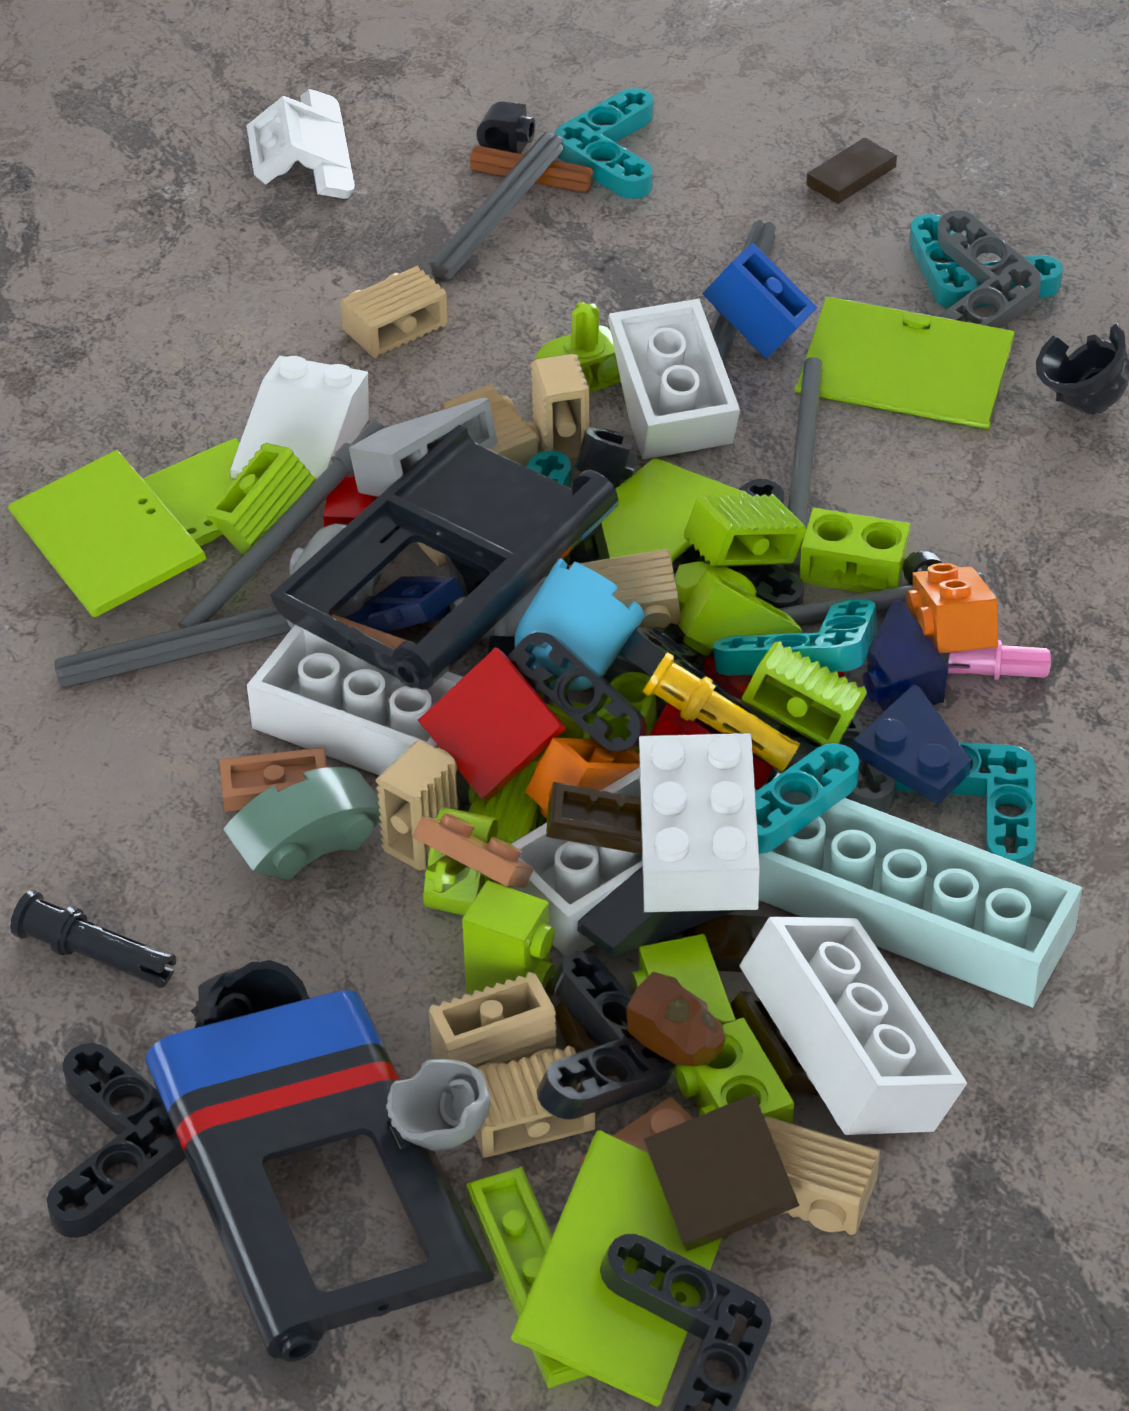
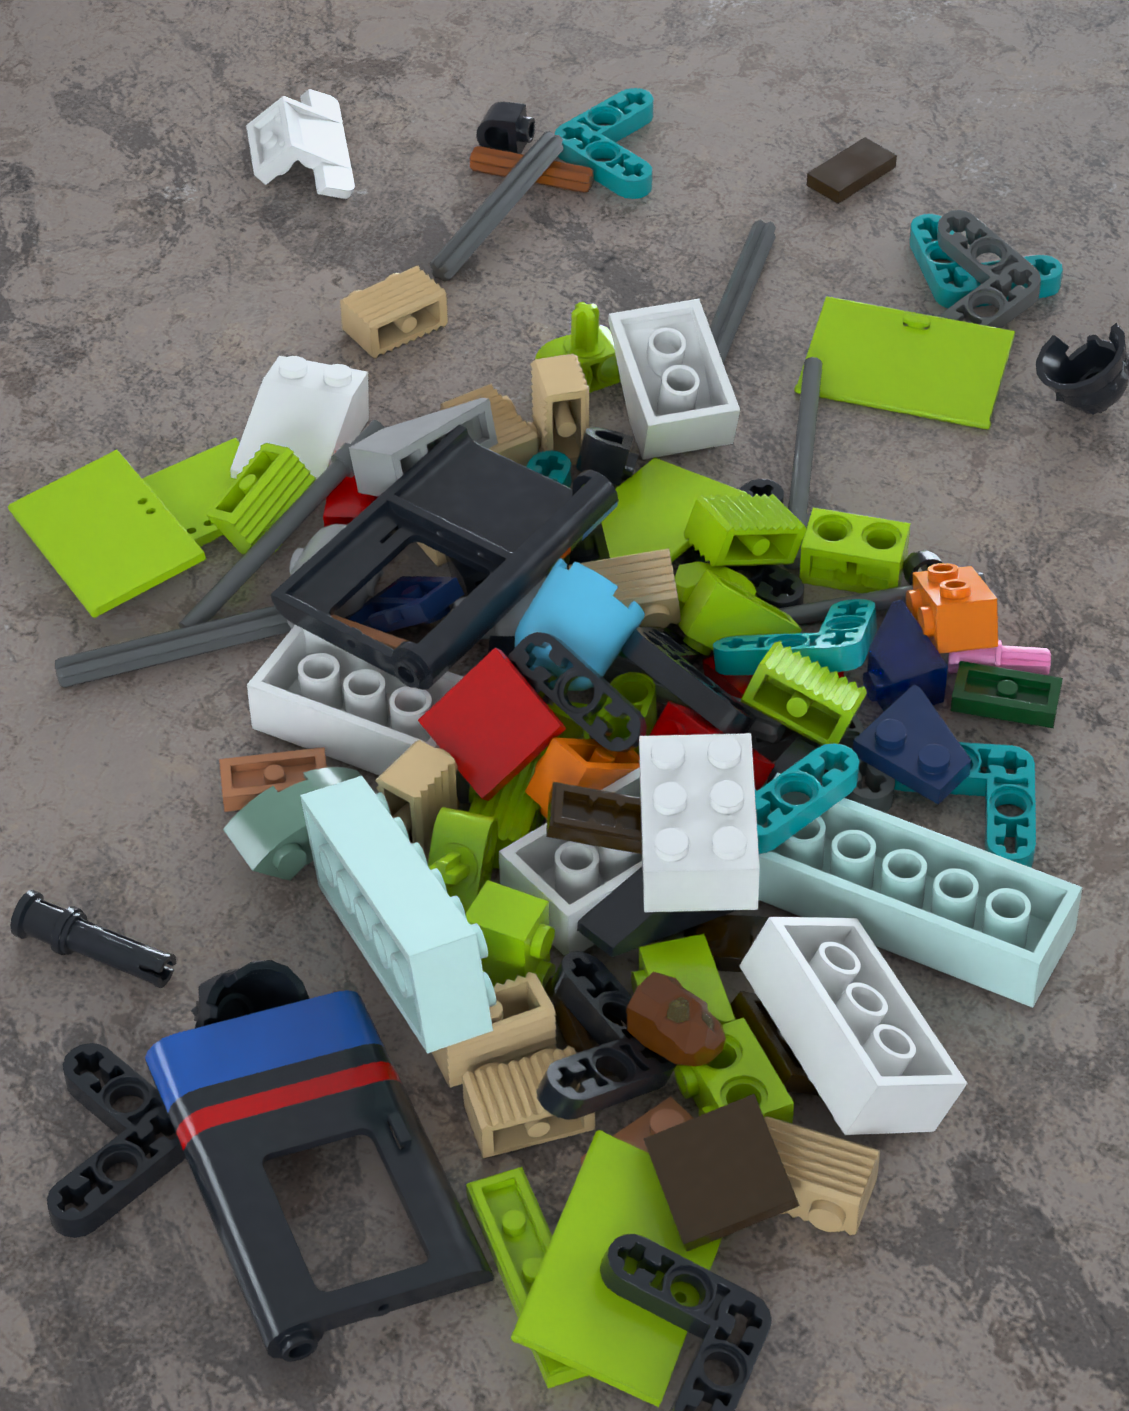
light grey hair [386,1059,491,1150] -> none
nougat plate [412,813,534,888] -> none
yellow pin [642,652,800,773] -> none
blue brick [702,243,818,359] -> none
none -> light aqua brick [300,776,496,1053]
none -> dark green plate [950,661,1063,729]

